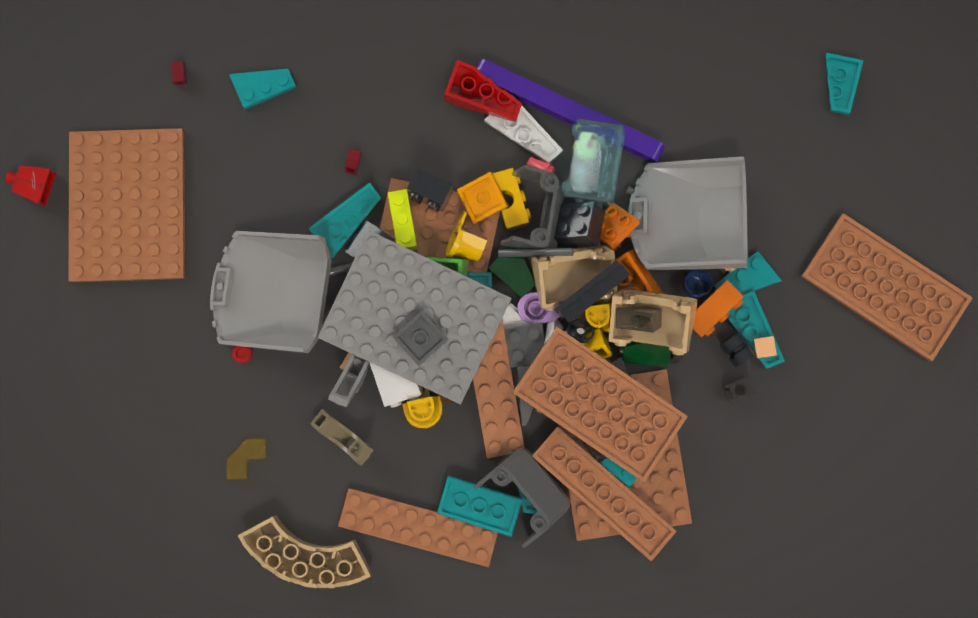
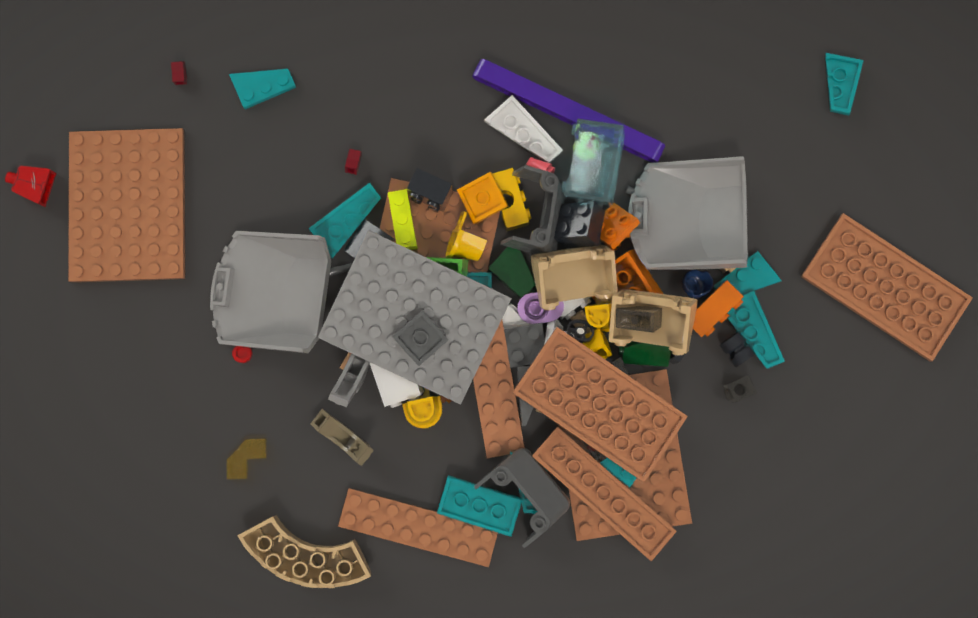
red wedge [443,60,522,122] -> none
dark grey bar [498,248,574,257] -> none
black fence [554,259,631,323] -> none
light nougat tile [754,336,777,358] -> none

